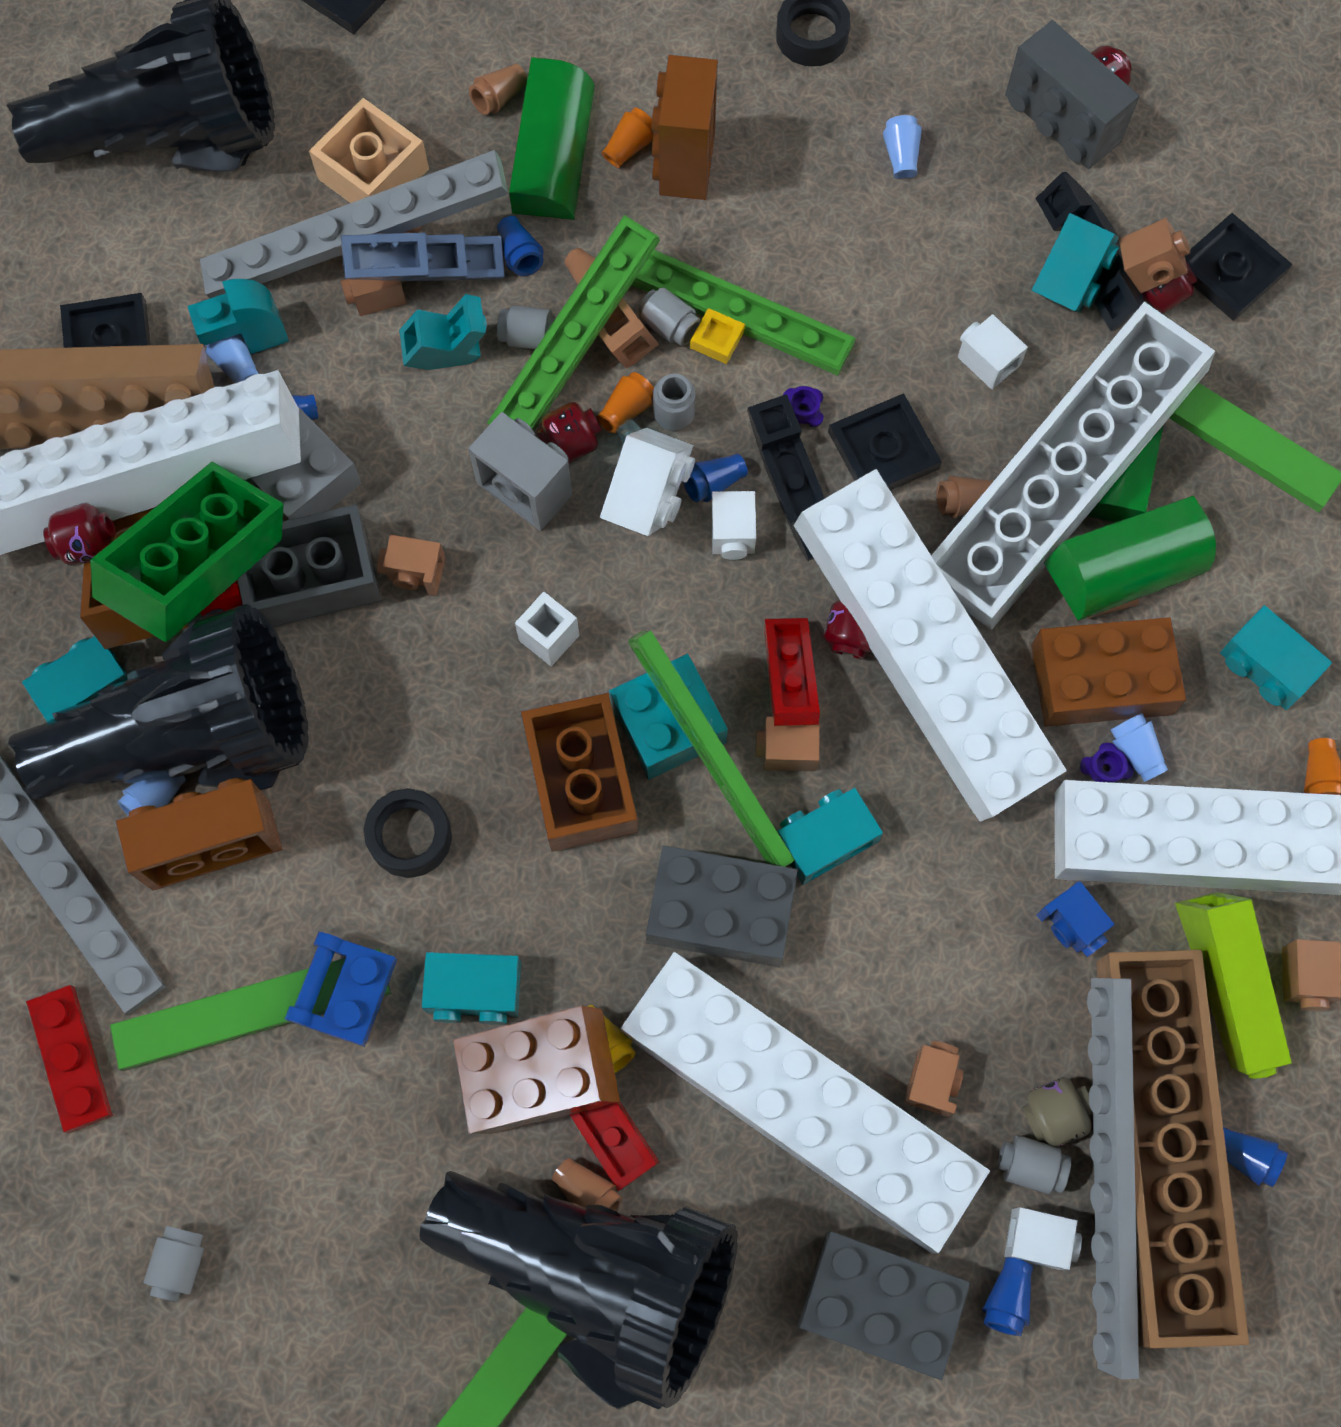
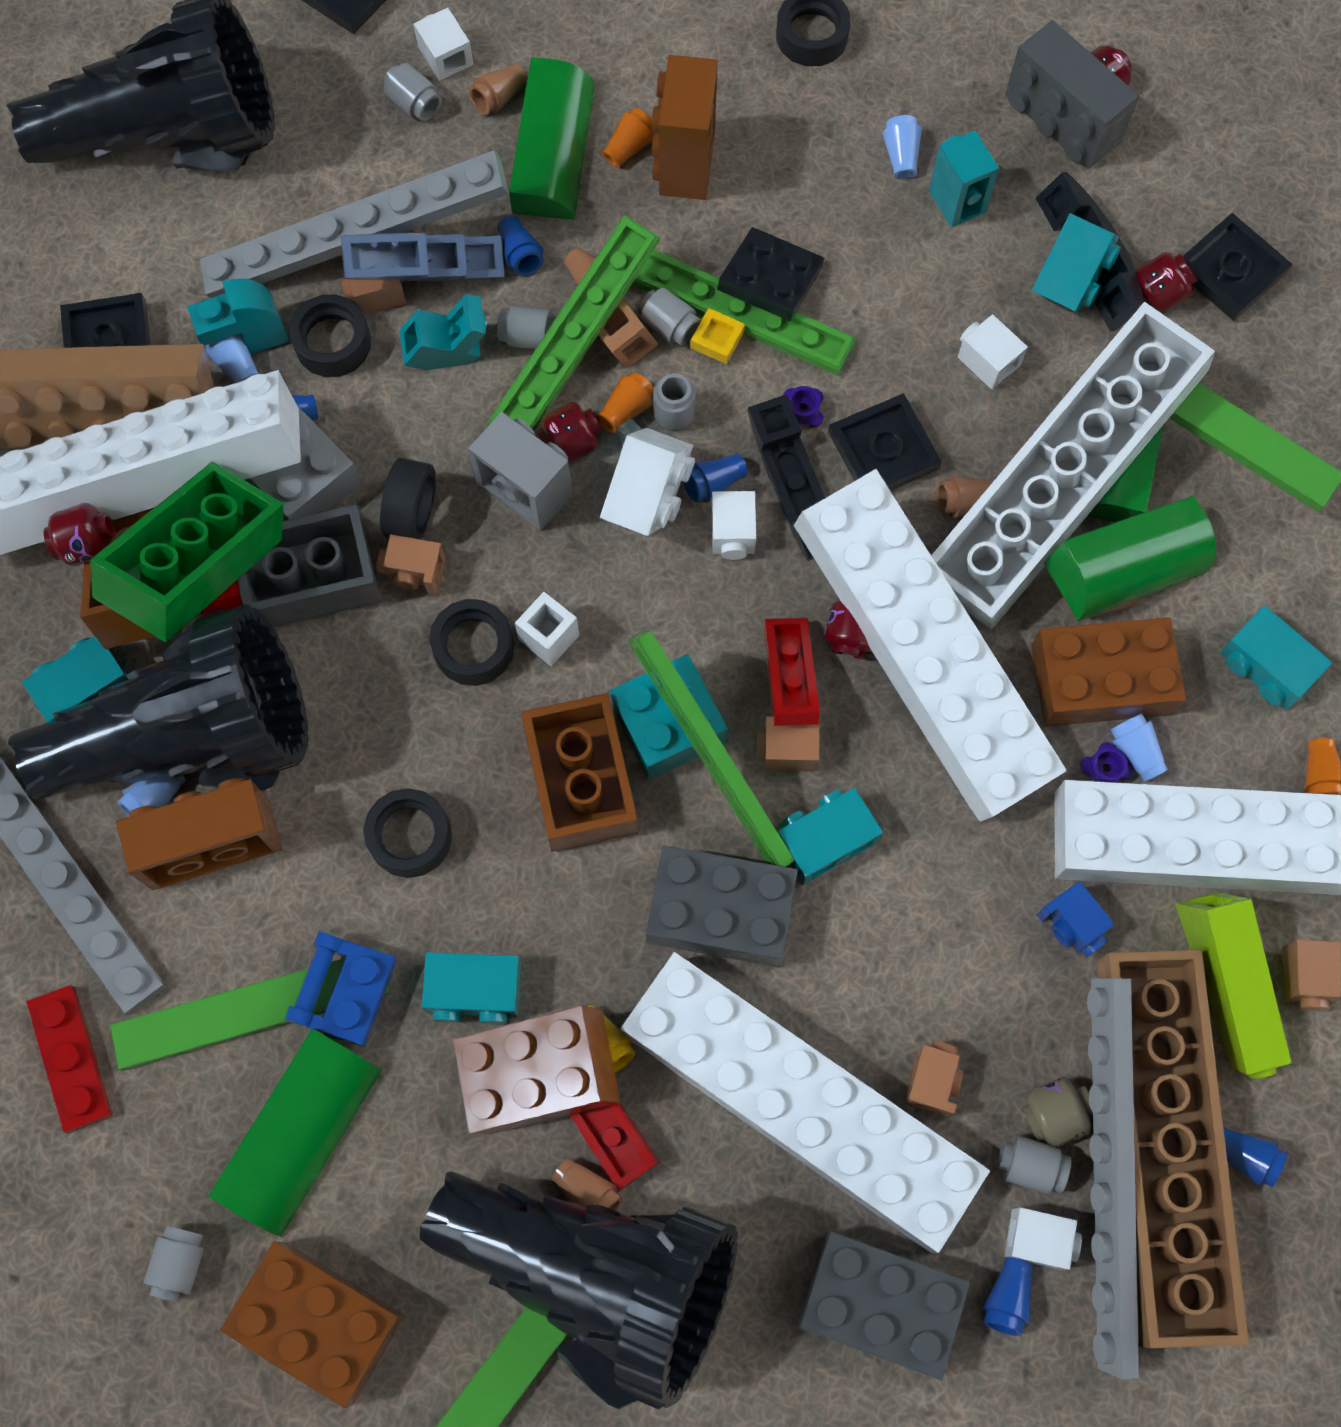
light nougat brick [309,98,429,203] -> none
nougat brick [1119,218,1190,293] -> none
none -> green brick [208,1028,382,1237]
none -> dark orange brick [219,1241,405,1408]
none -> black tyre [289,294,371,377]
none -> black tyre [380,458,436,540]
none -> light grey brick [384,63,442,122]
none -> white brick [413,8,474,81]
none -> black tyre [429,599,514,686]
none -> black plate [717,227,825,322]
none -> teal brick [929,130,999,228]

